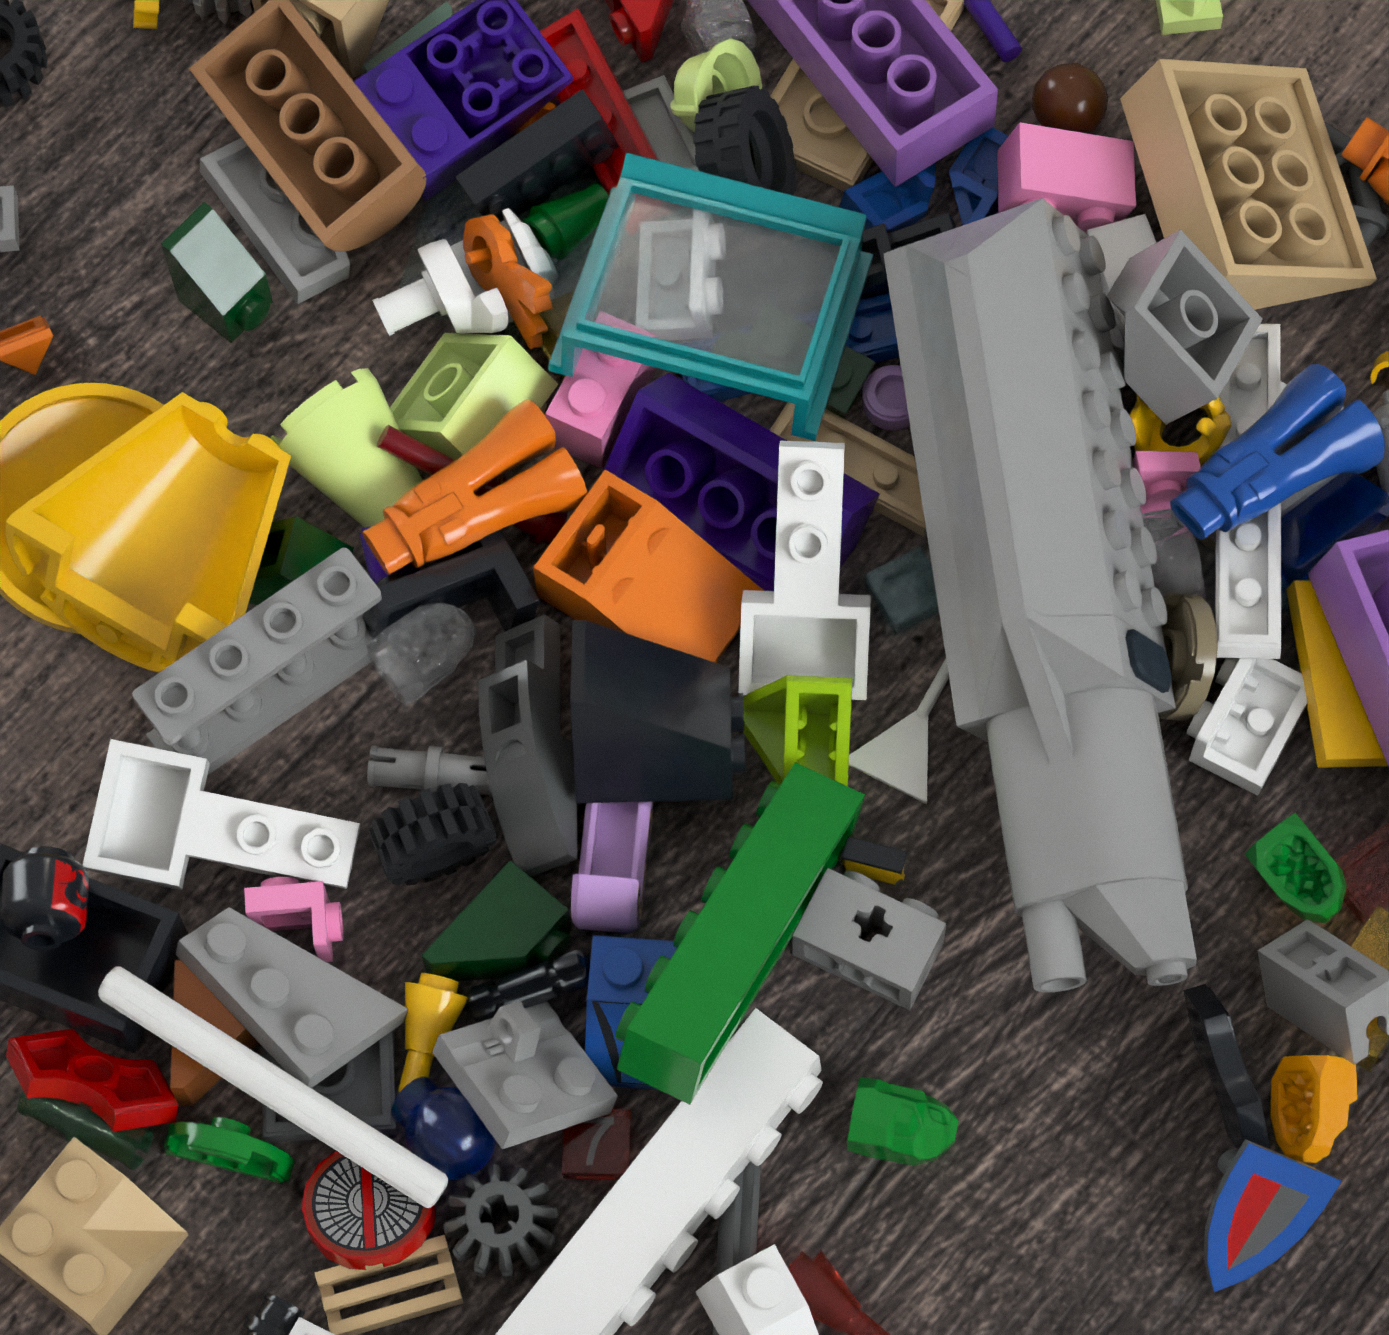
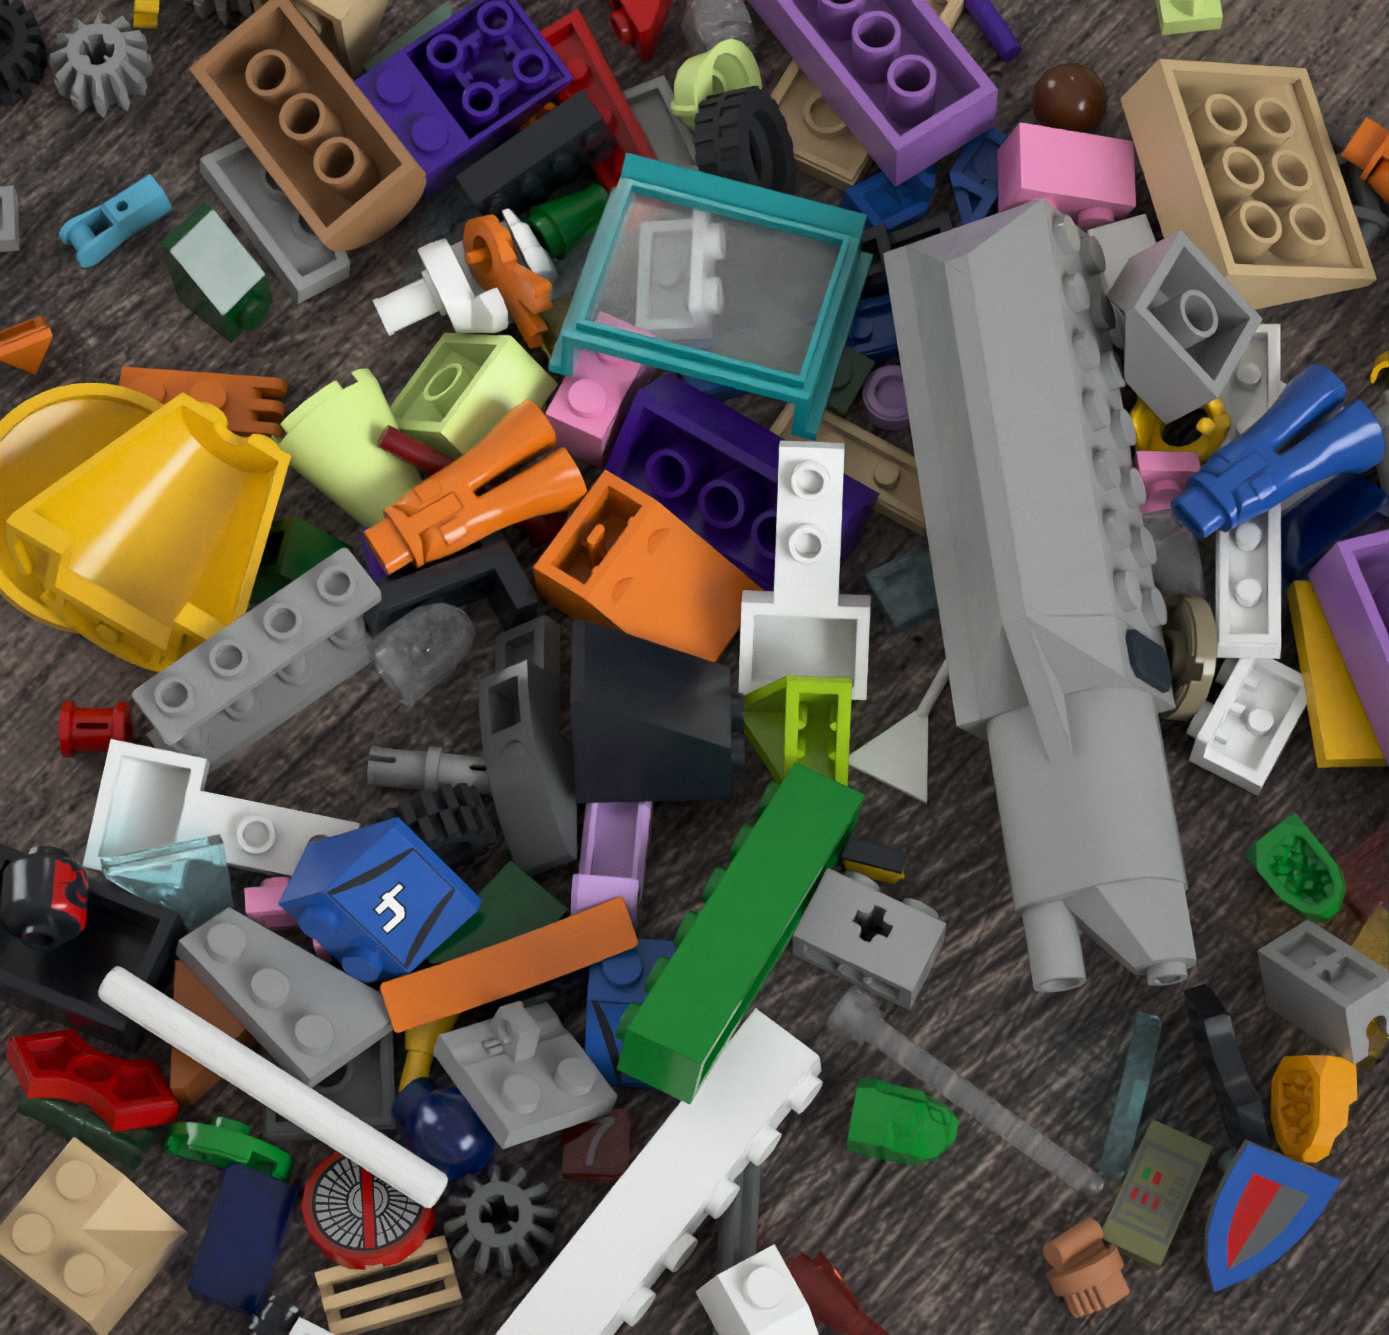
none -> light grey gear [49,11,154,118]
none -> medium azure bar [59,174,172,268]
none -> red bush [59,701,133,758]
none -> clear light blue tile [100,834,234,931]
none -> orange hinge [119,366,288,438]
none -> clear blue slope [187,1162,299,1316]
none -> blue slope [278,817,482,985]
none -> orange sticker [380,897,638,1033]
none -> clear piece [825,984,1103,1198]
none -> nougat piece [1043,1217,1130,1318]
none -> clear light blue tile [1098,1011,1162,1179]
none -> olive tile [1102,1119,1213,1271]

